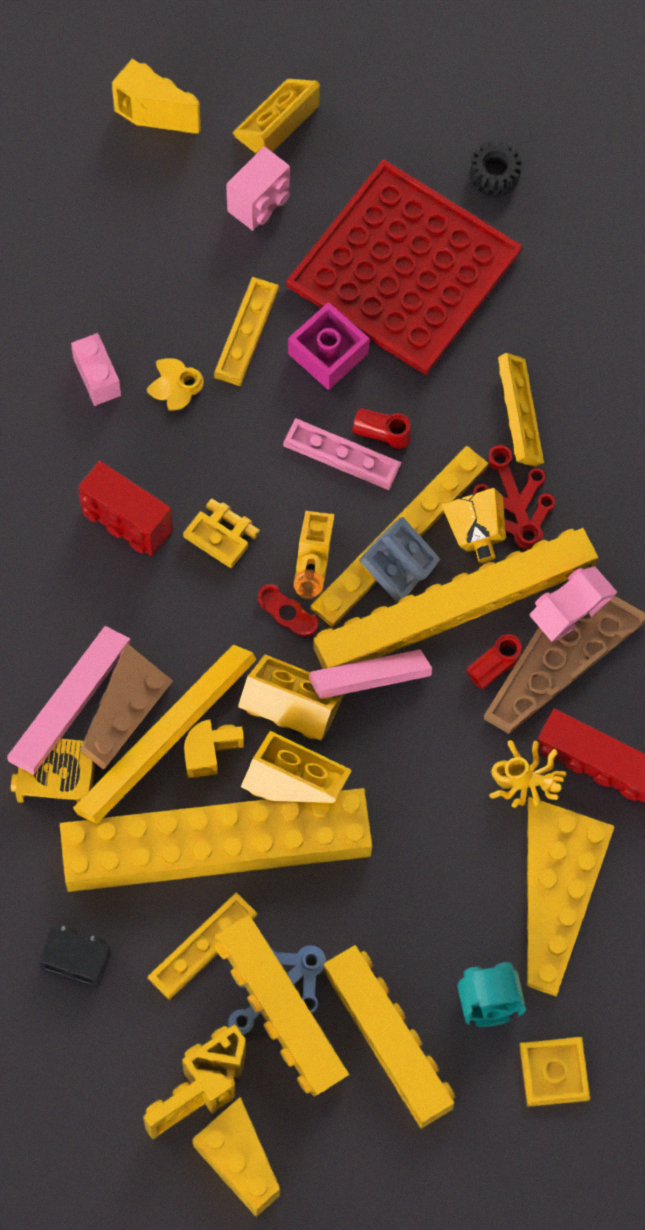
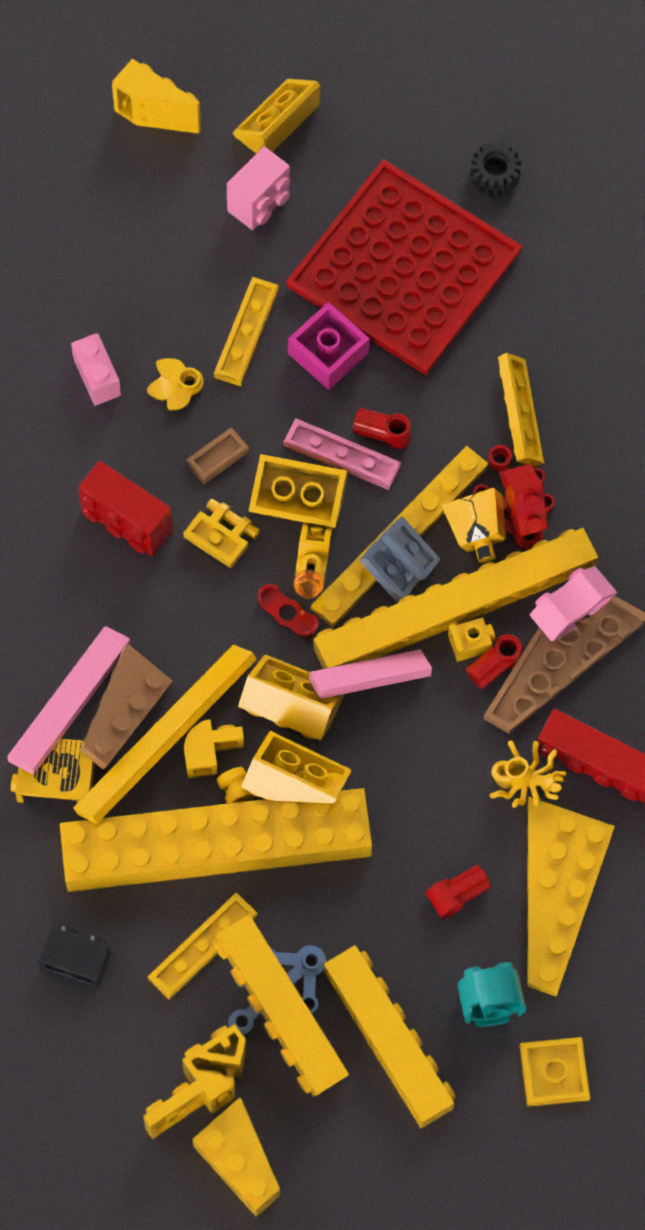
none -> medium nougat tile [186,427,249,484]
none -> yellow wheel [217,767,256,804]
none -> yellow slope [249,454,348,528]
none -> red piece [425,864,491,919]
none -> yellow brick [448,617,495,662]
none -> red brick [503,463,548,537]

